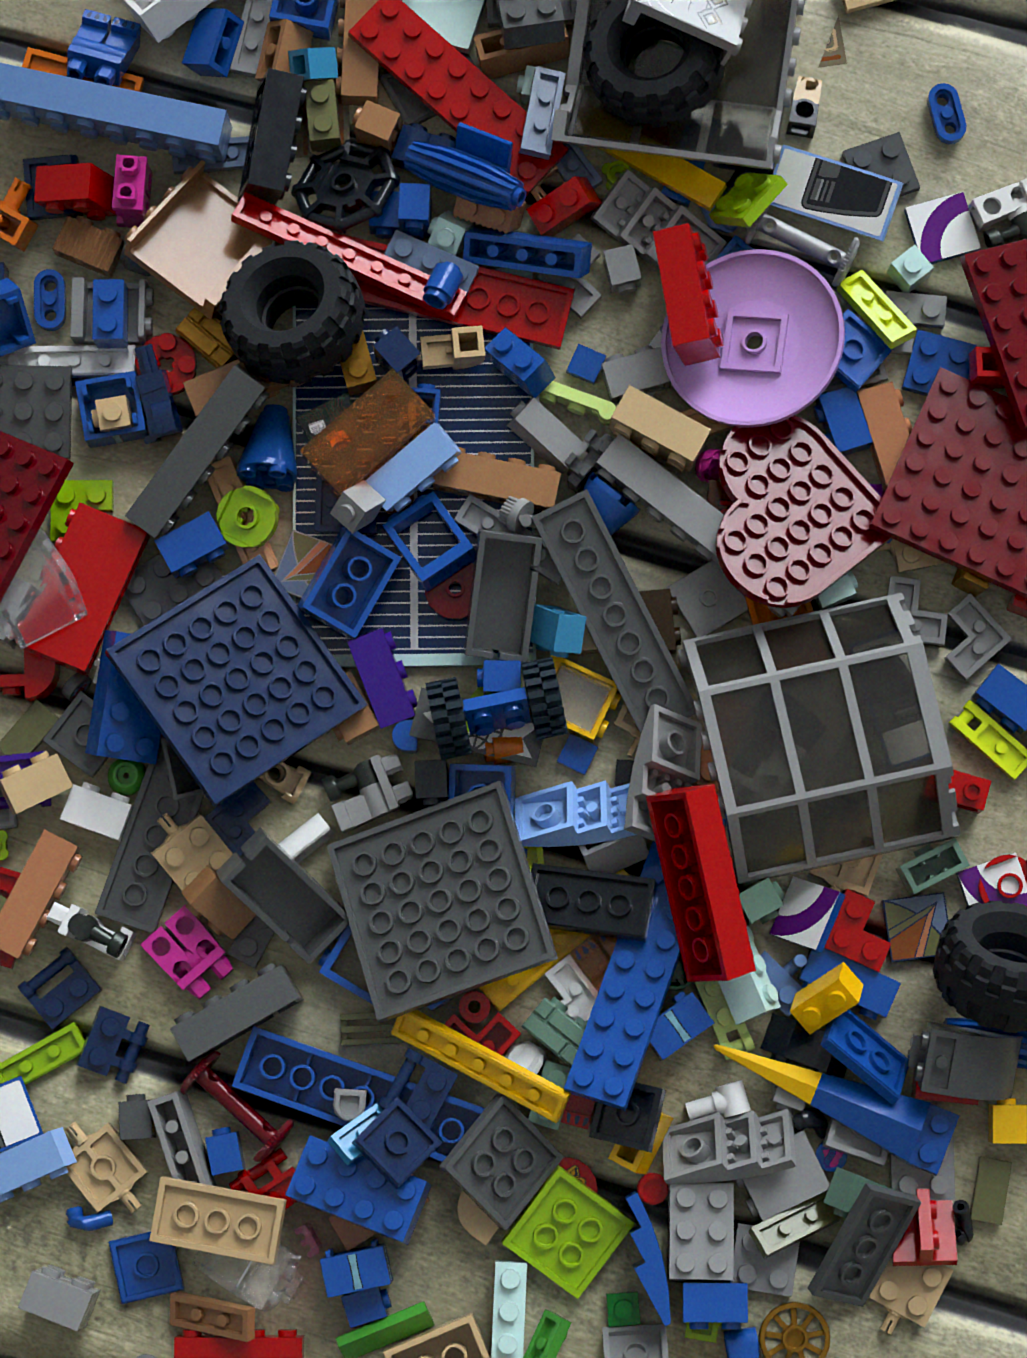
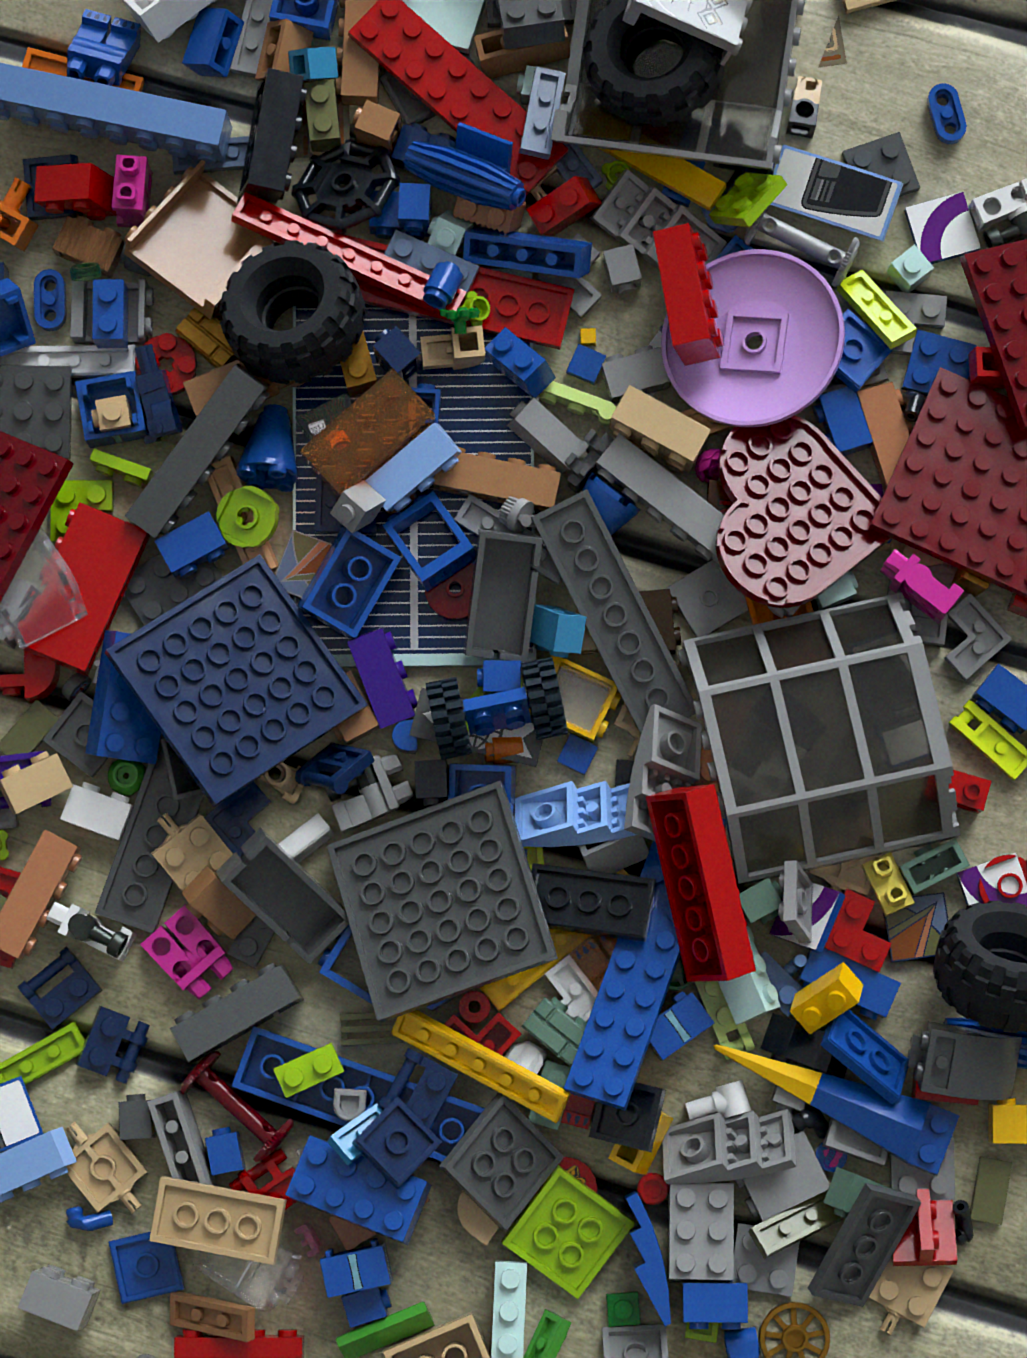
none -> clear green tile [70,262,102,281]
none -> lime plate [89,448,155,487]
none -> lime plate [273,1043,345,1098]
none -> dark blue plate [295,742,375,794]
none -> green plant [439,307,480,334]
none -> lime plate [460,291,490,326]
none -> yellow piece [580,328,596,346]
none -> light grey plate [779,860,812,943]
none -> light yellow hips [862,852,915,917]
none -> dark pink hips [880,549,964,625]
none -> black arm [902,391,925,422]

